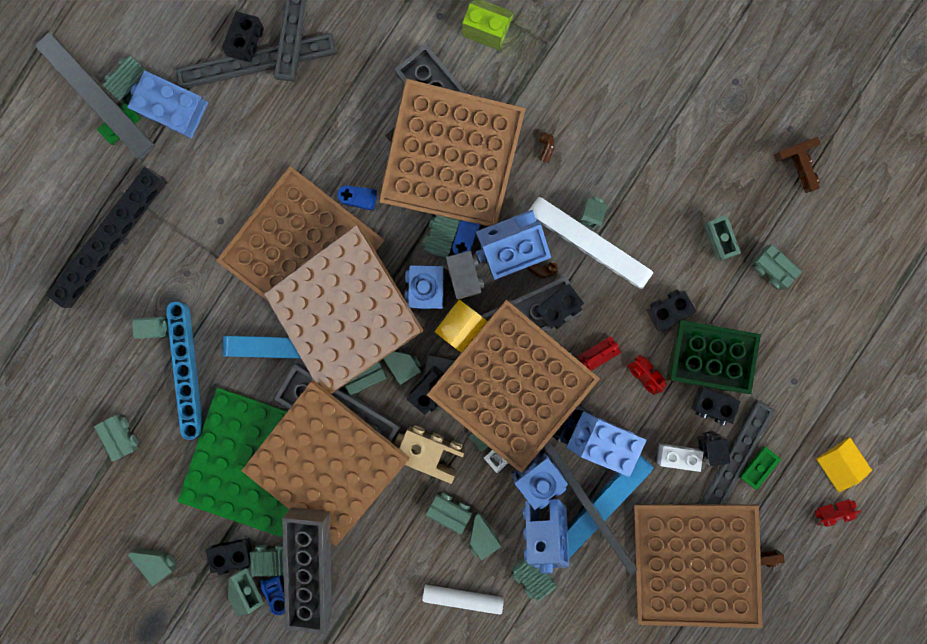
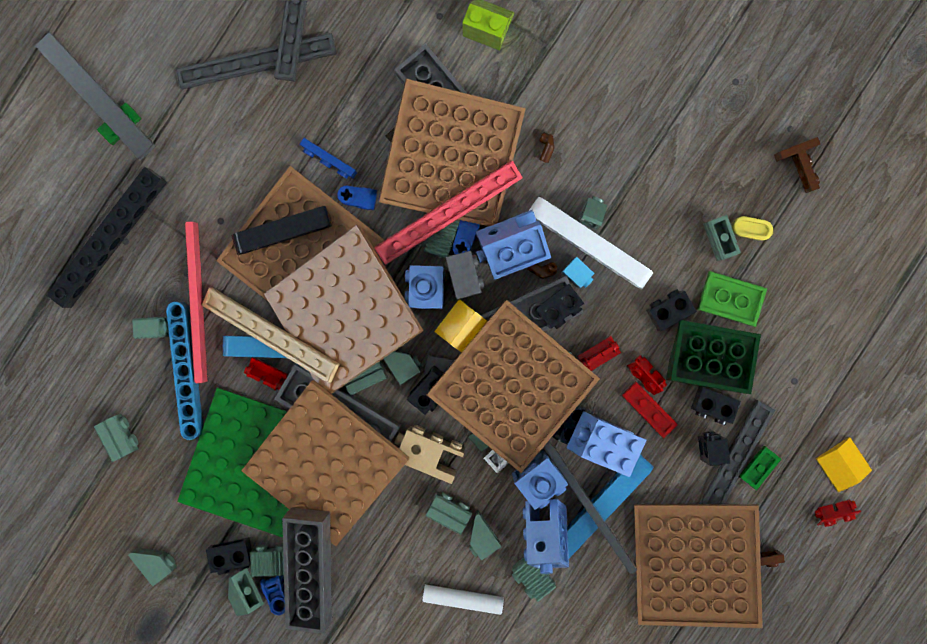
sand green brick [102,55,148,104] -> none
medium blue torso [127,70,208,139] -> none
black brick [222,11,264,62] -> none
white brick [656,443,704,472] -> none
sand green brick [752,244,802,290] -> none
none -> coral tile [185,222,208,383]
none -> tan tile [202,288,340,383]
none -> black beam [231,206,332,255]
none -> red hinge [244,357,288,391]
none -> blue plate [300,138,358,179]
none -> coral tile [374,160,523,265]
none -> medium azure brick [561,257,594,289]
none -> red tile [621,381,678,439]
none -> bright green tile [697,271,767,327]
none -> light yellow tile [732,216,773,241]

